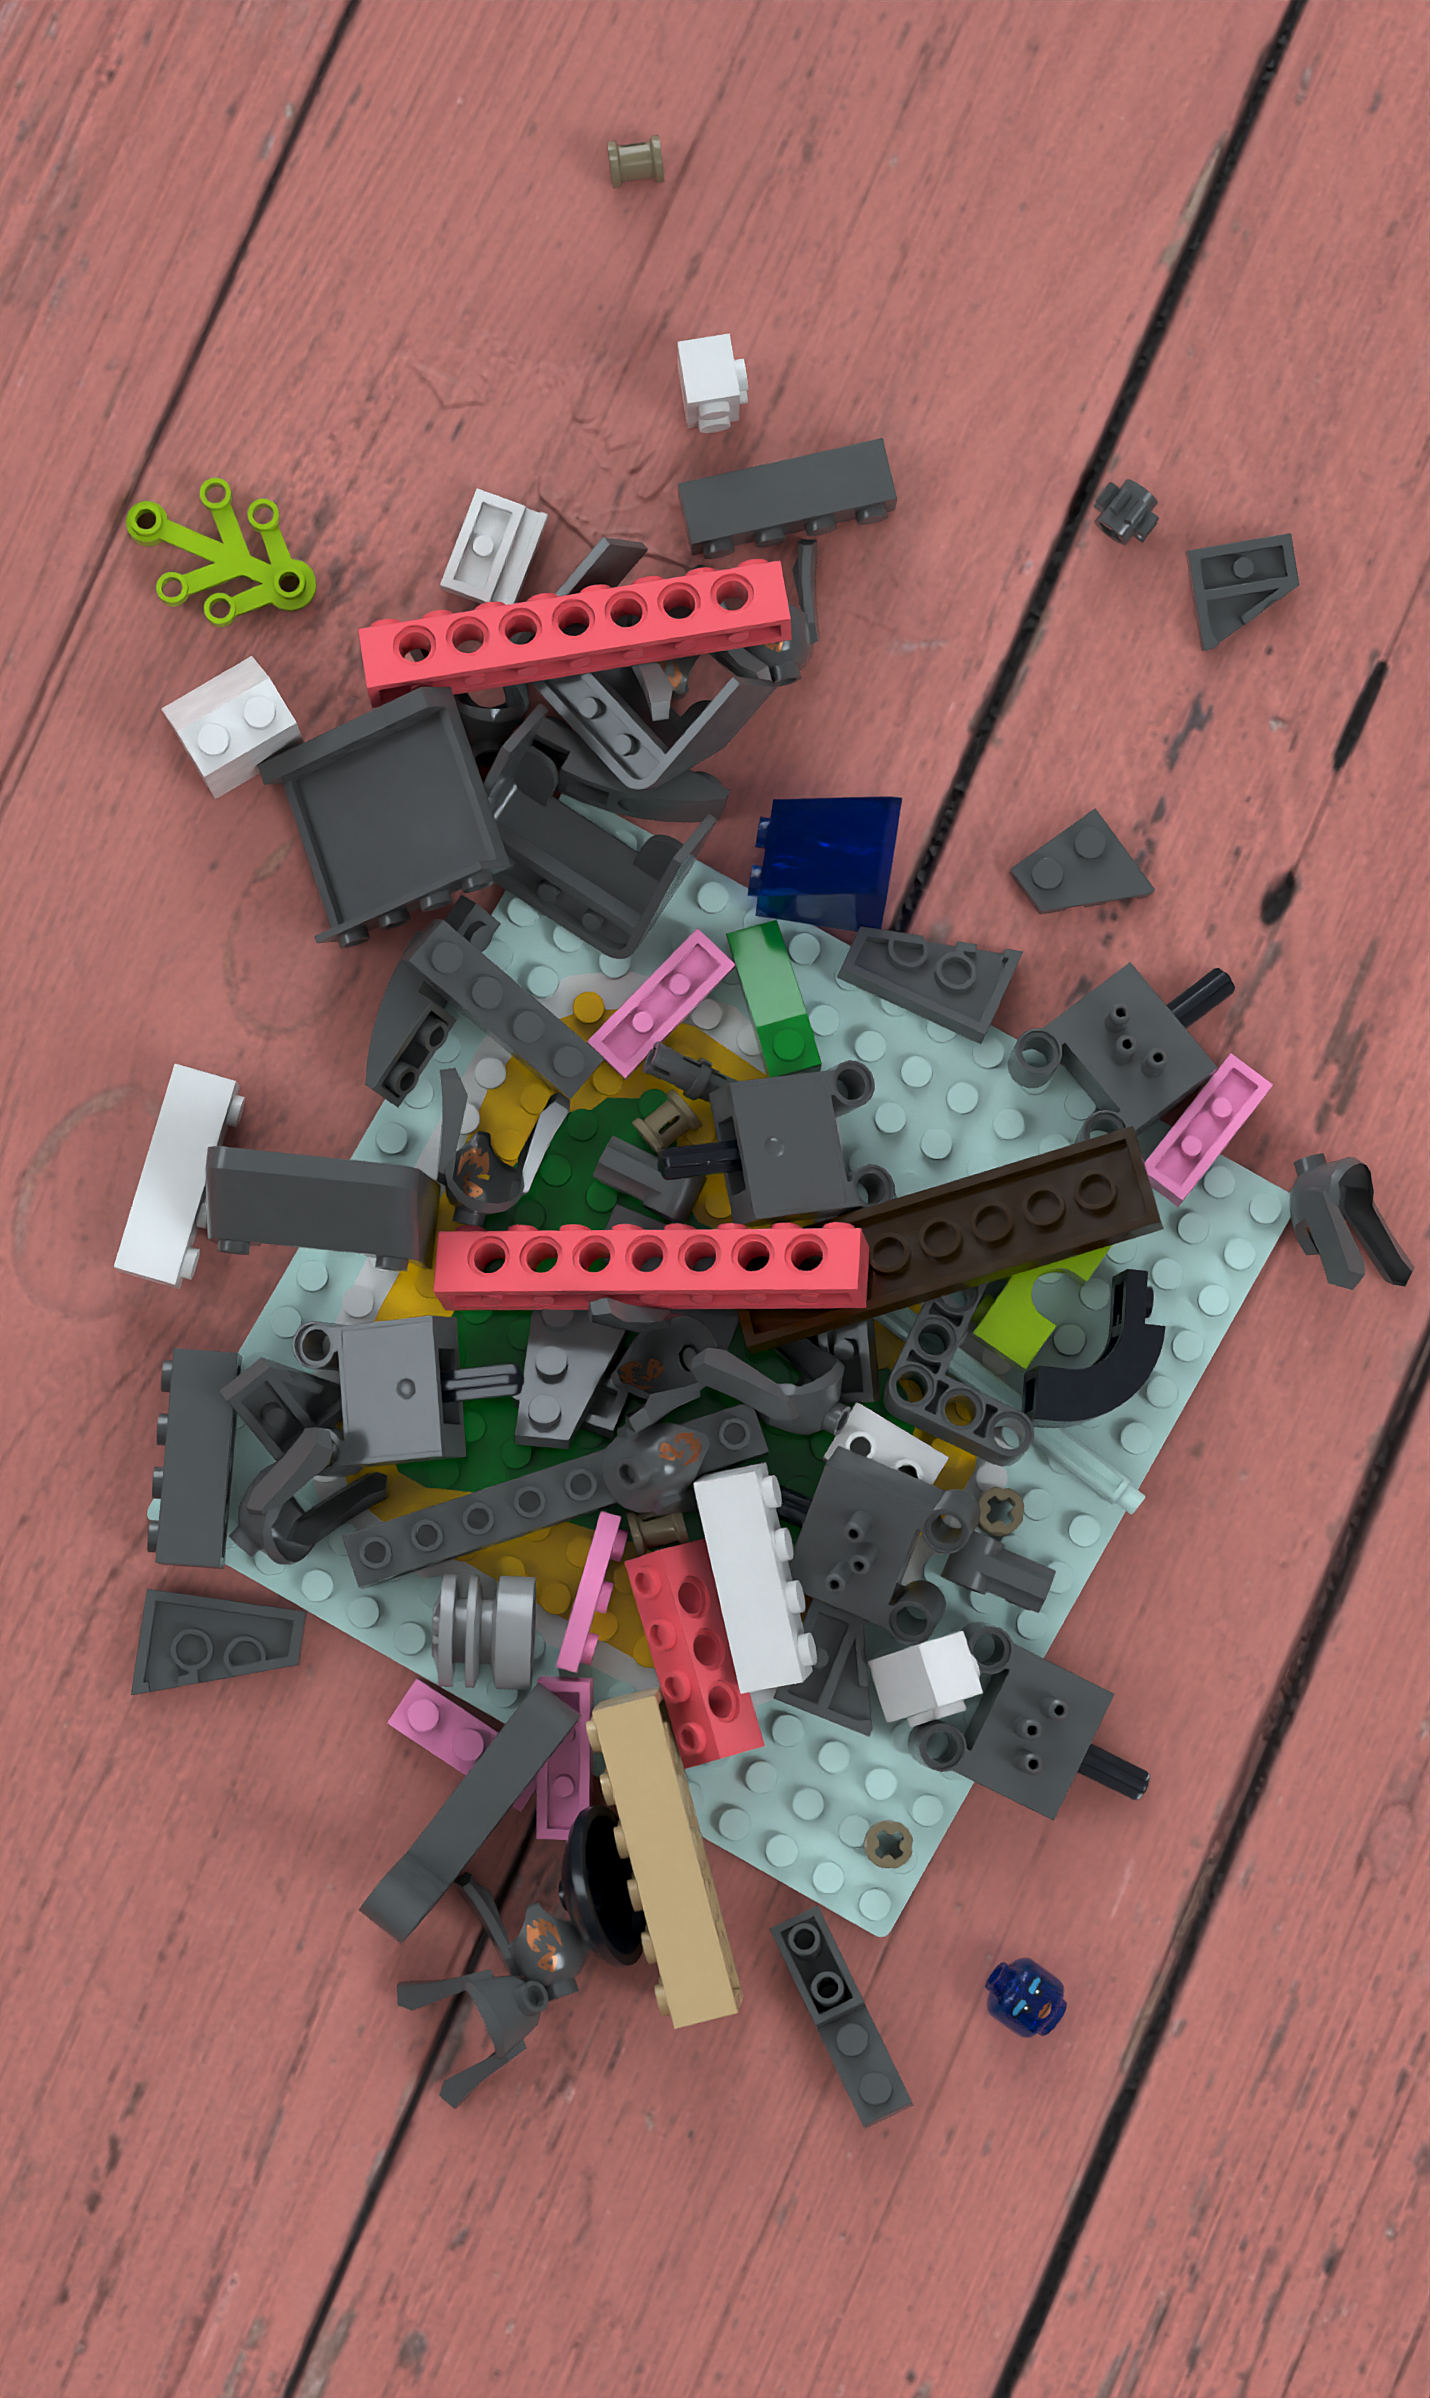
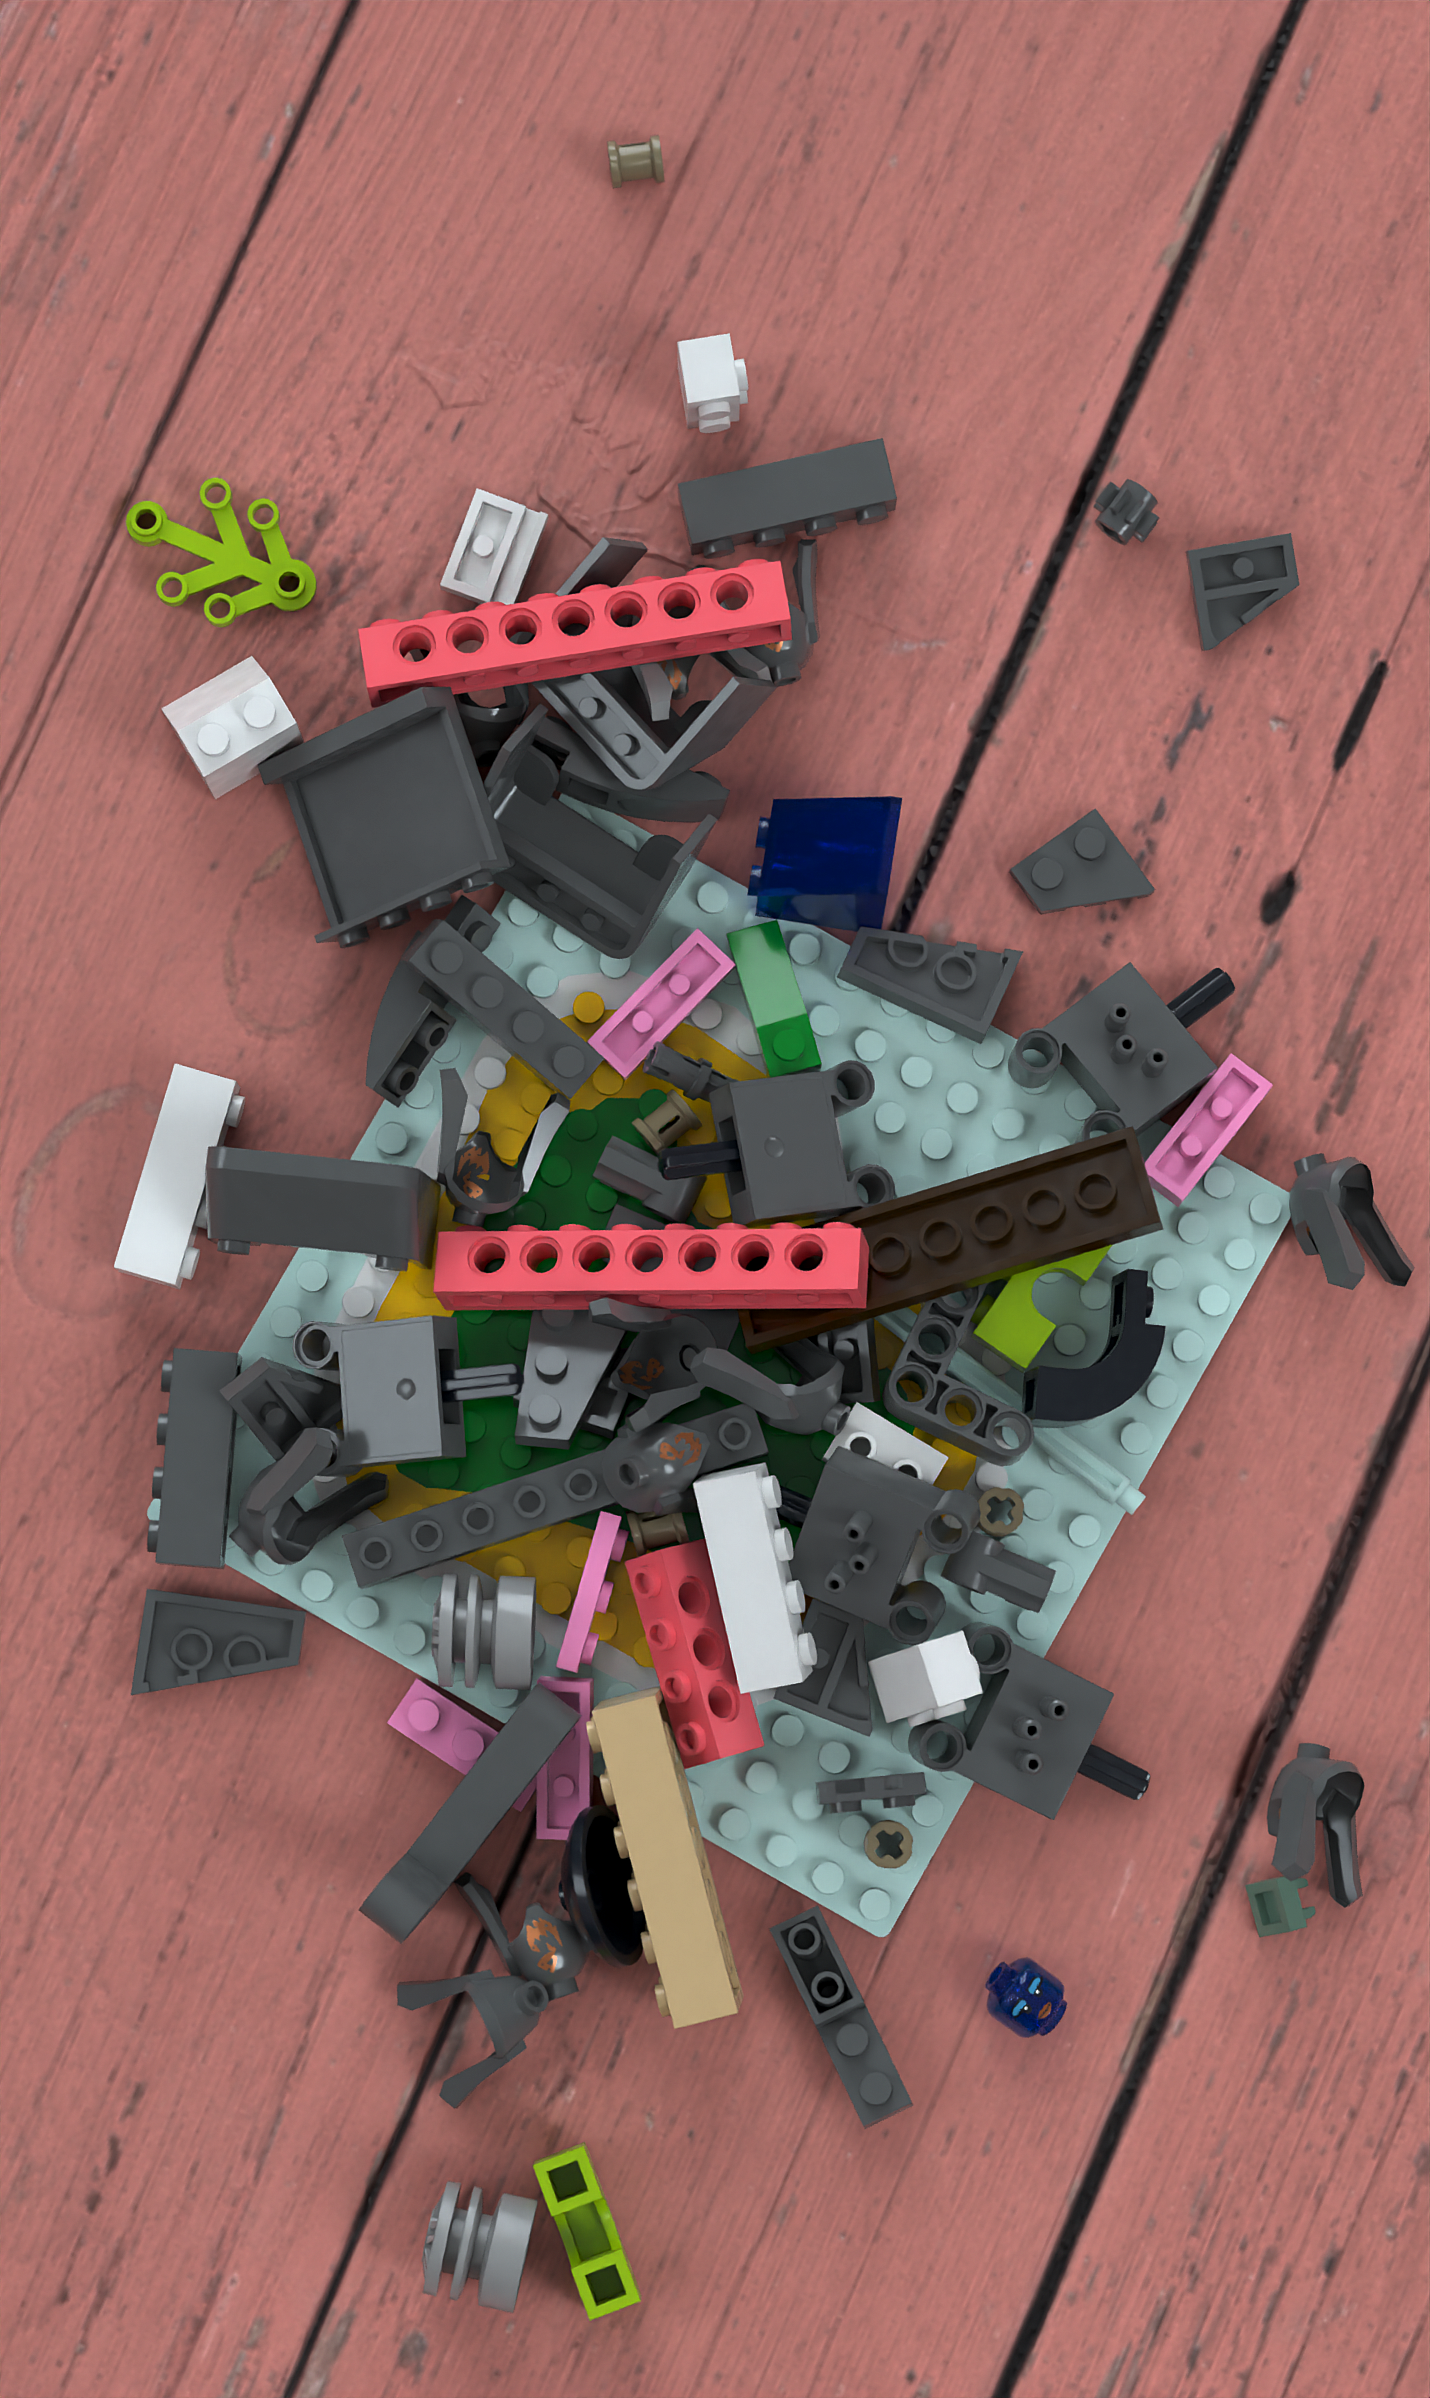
none -> light grey wheel [421,2180,538,2313]
none -> lime arch [533,2142,641,2320]
none -> dark grey wing [815,1772,926,1814]
none -> sand green tile [1245,1876,1316,1937]
none -> dark grey piece [1267,1743,1365,1908]

